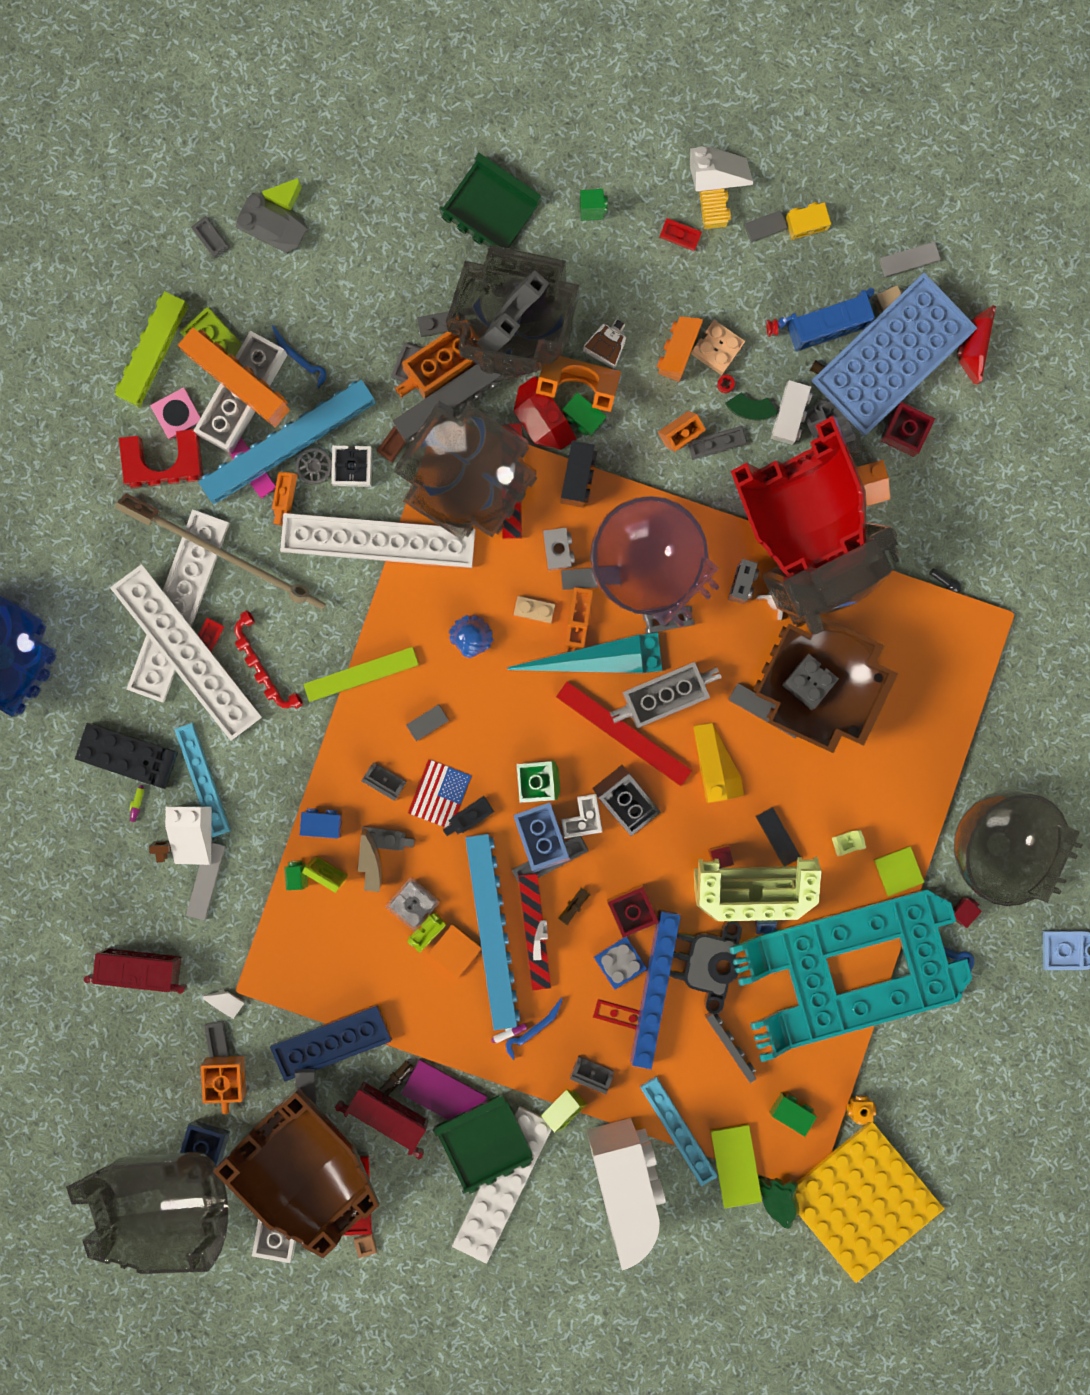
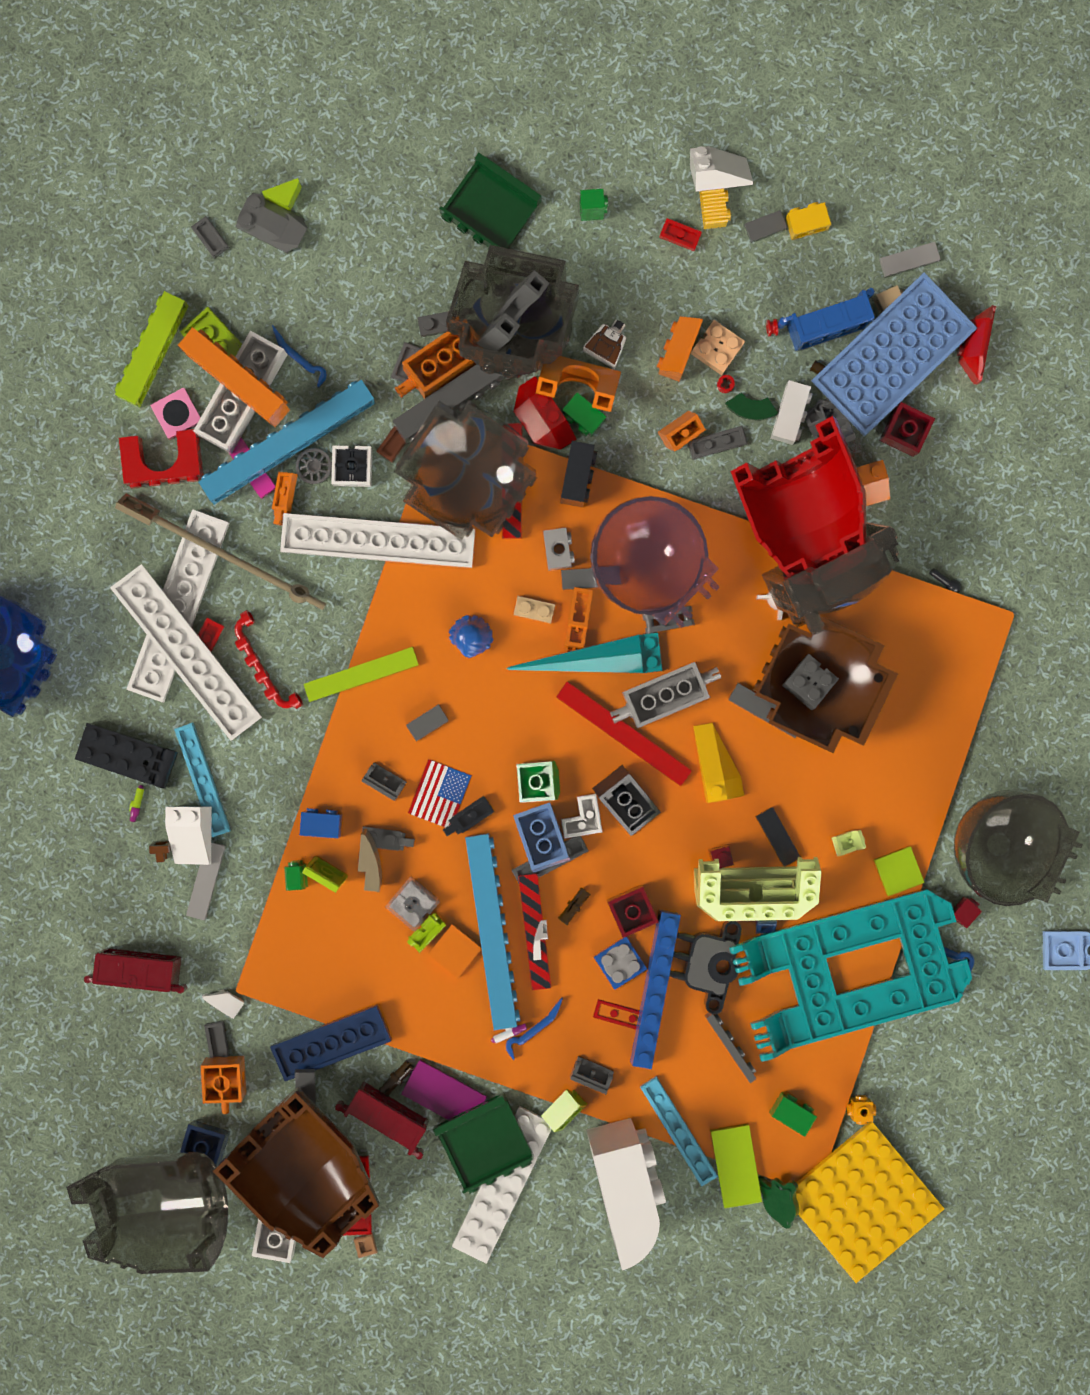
dark grey piece [728,559,759,604] -> none

